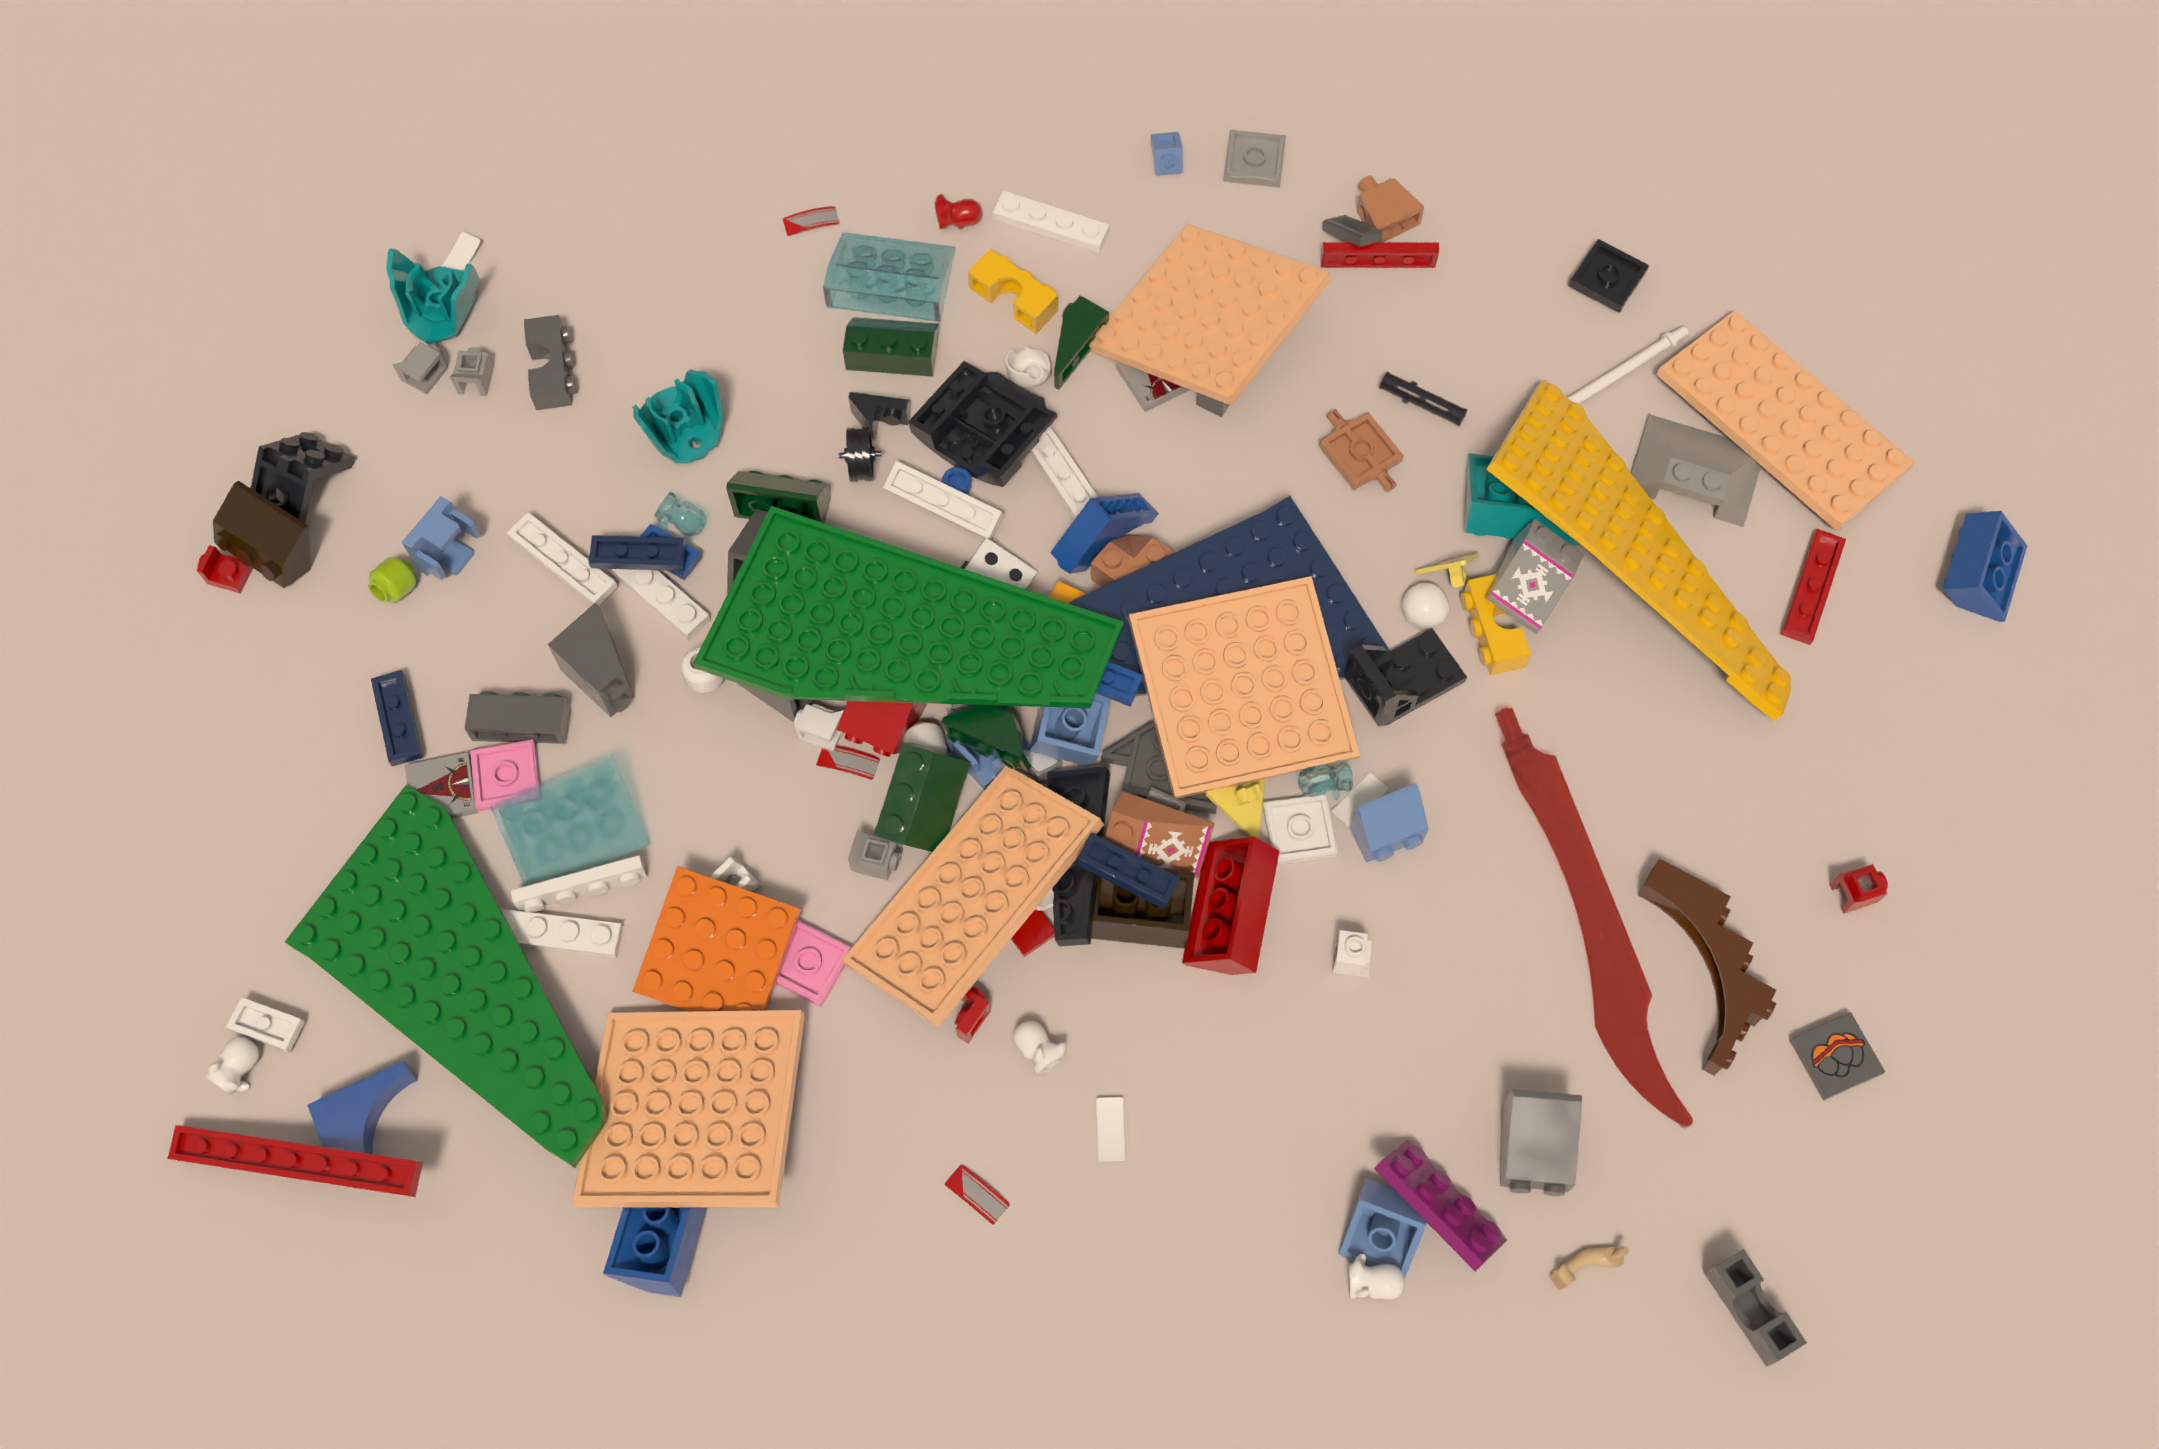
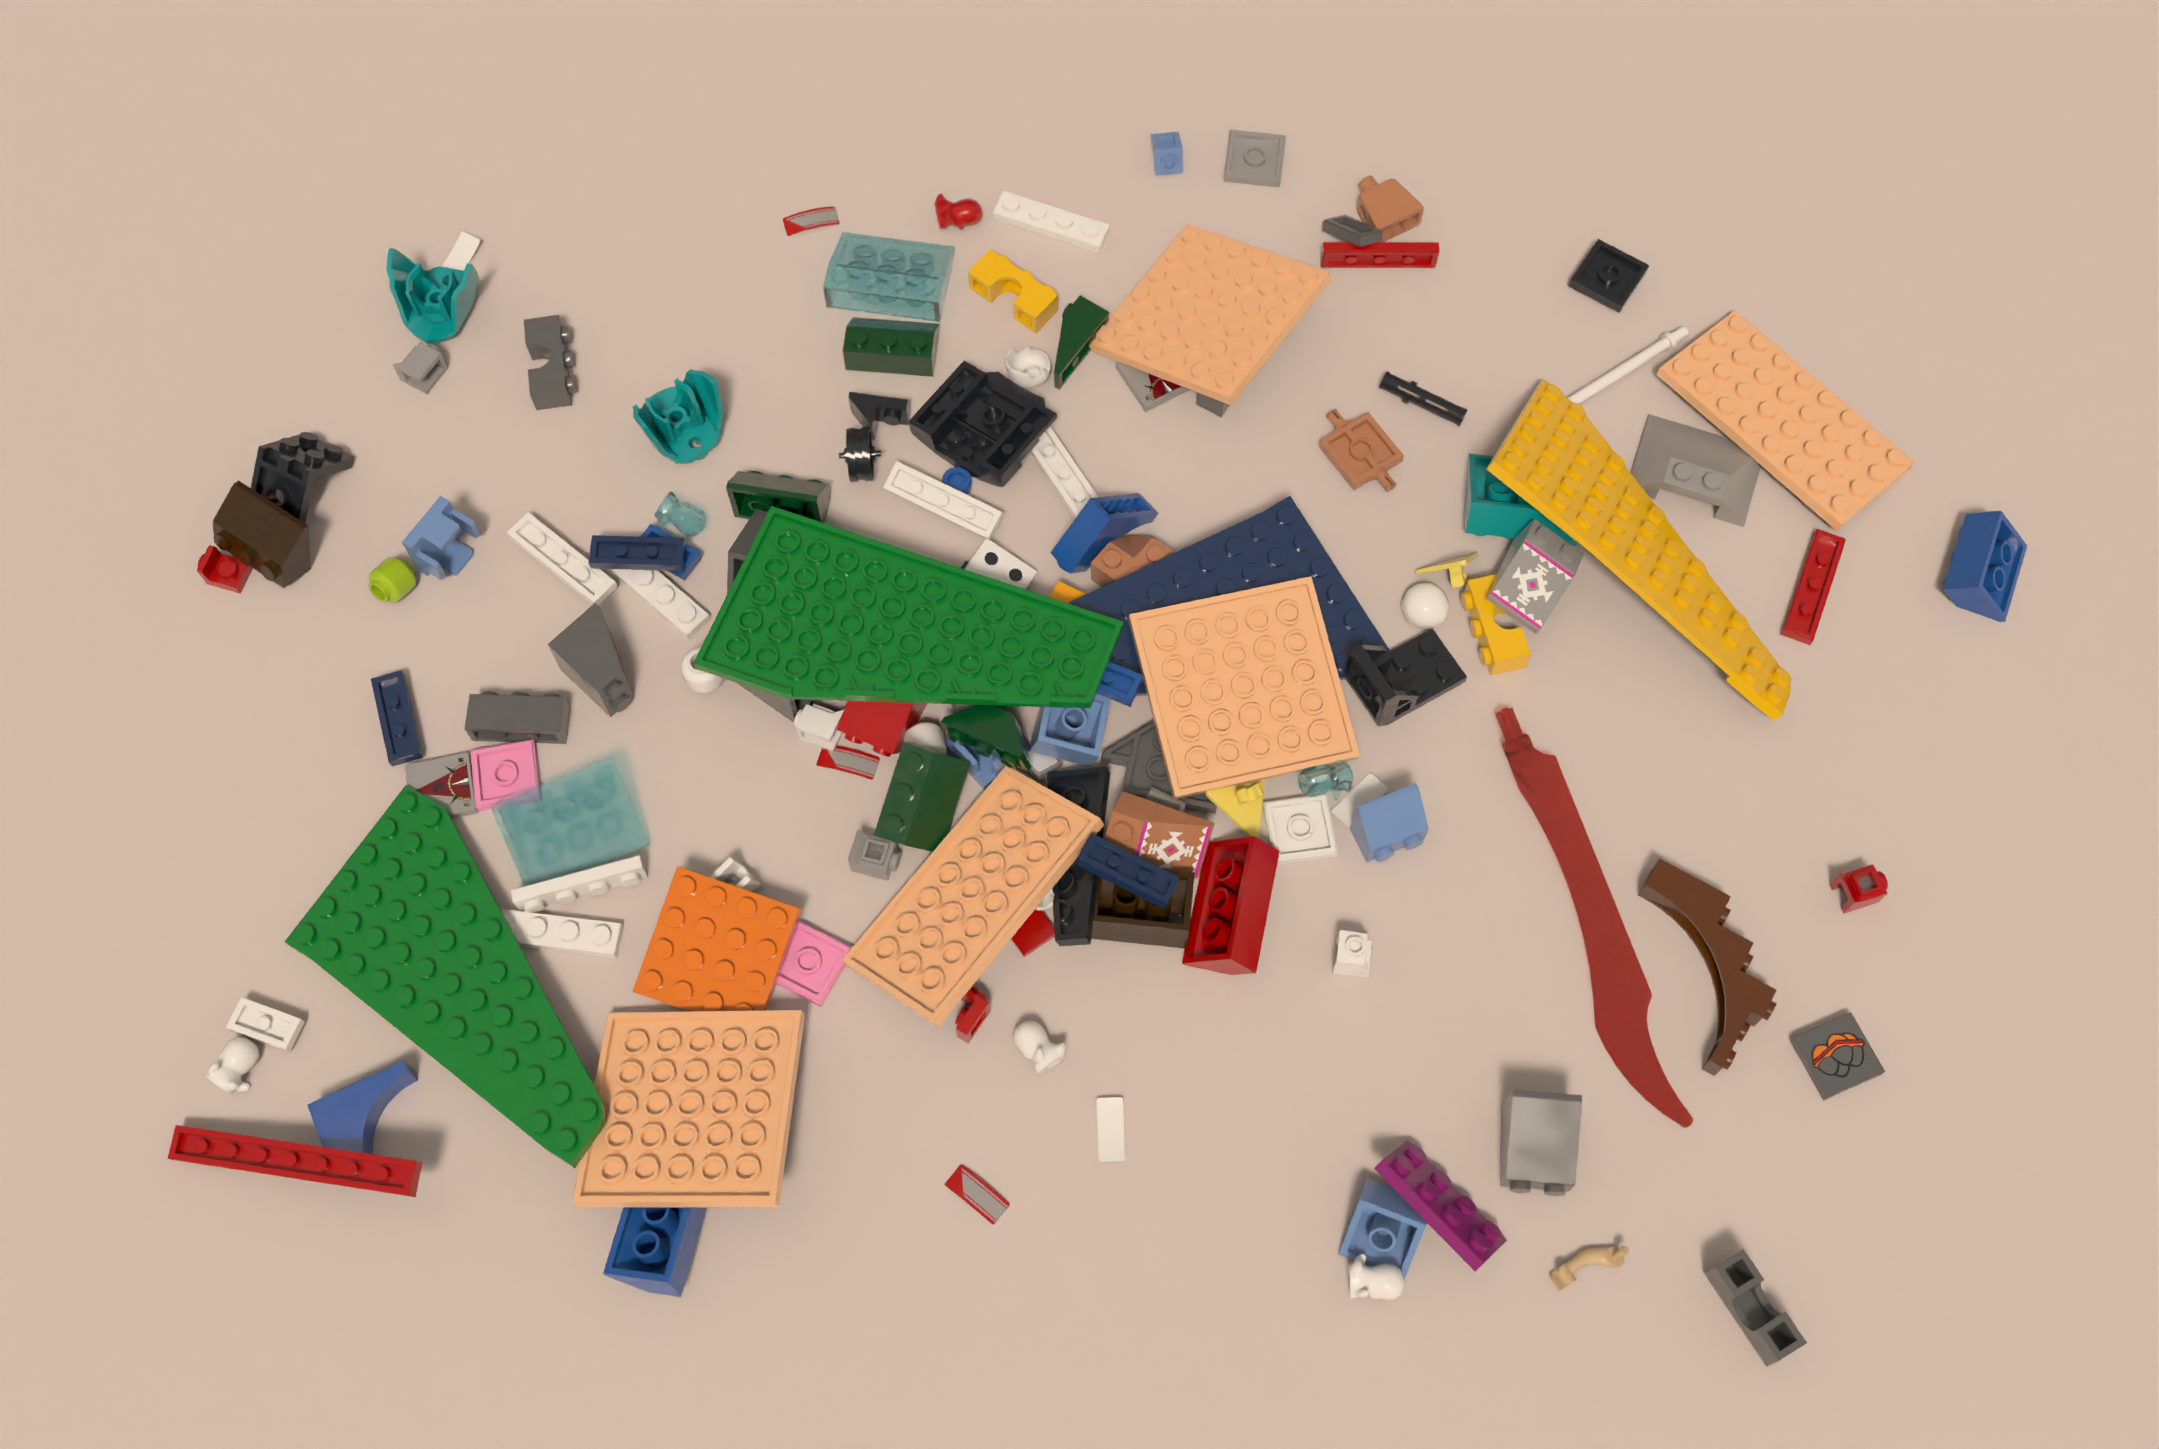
light grey window [450,347,493,396] -> none

